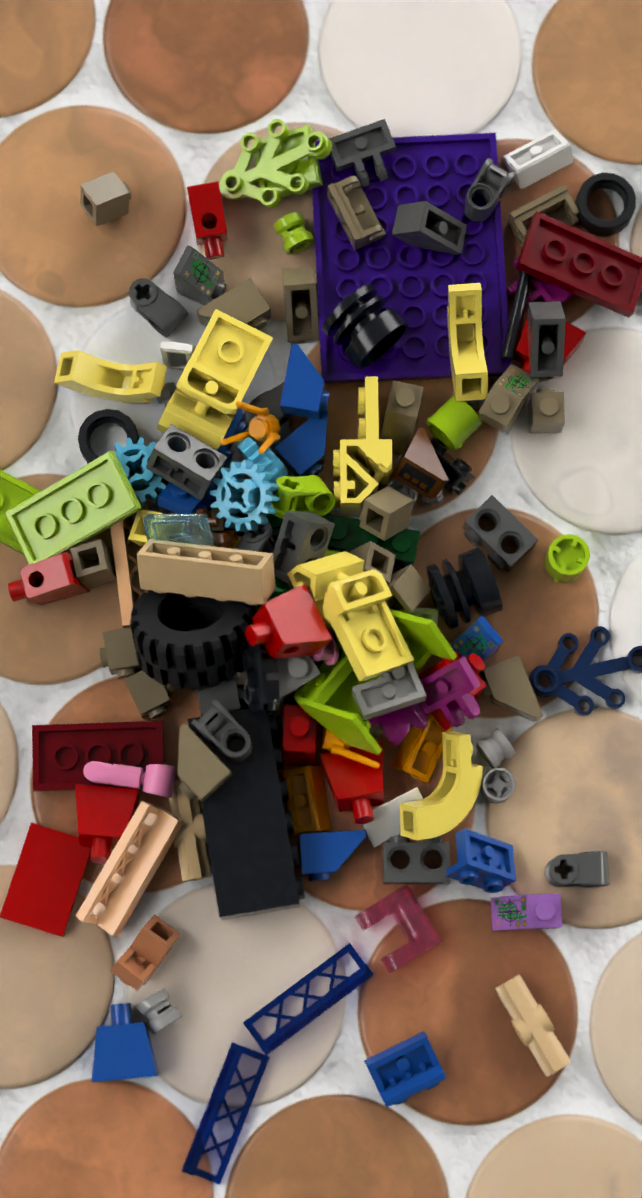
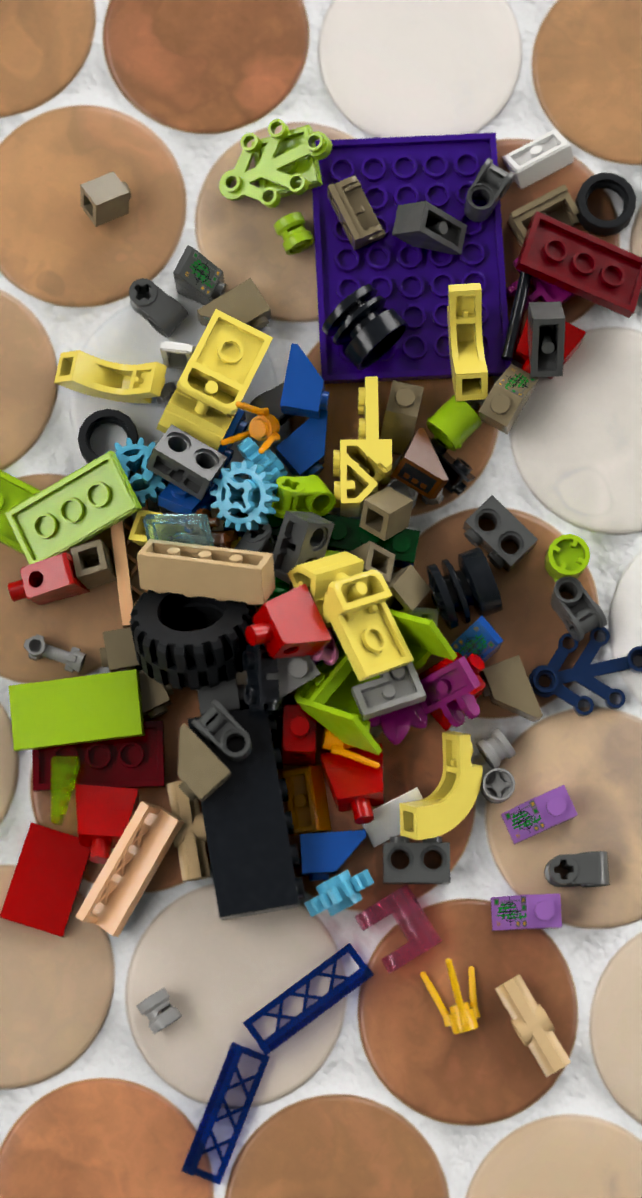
bright pink piece [83,761,177,798] -> none
blue torso [92,1003,158,1082] -> none
nougat brick [111,915,181,991] -> none
red torso [187,181,228,260] -> none
dark tan slope [282,266,319,342] -> none
dark grey hinge [329,119,396,188] -> none
blue bracket [364,1031,446,1107] -> none
light orange slope [392,713,453,784] -> none
blue bracket [446,828,516,893] -> none
dark tan brick [528,388,565,433] -> none
none -> lime tile [9,669,145,752]
none -> light grey bar [23,634,86,673]
none -> clear neon green slope [51,756,81,826]
none -> medium azure gear [304,869,375,917]
none -> yellow plant [420,958,480,1034]
none -> medium lavender slope [501,785,578,844]
none -> dark grey piece [550,576,607,642]

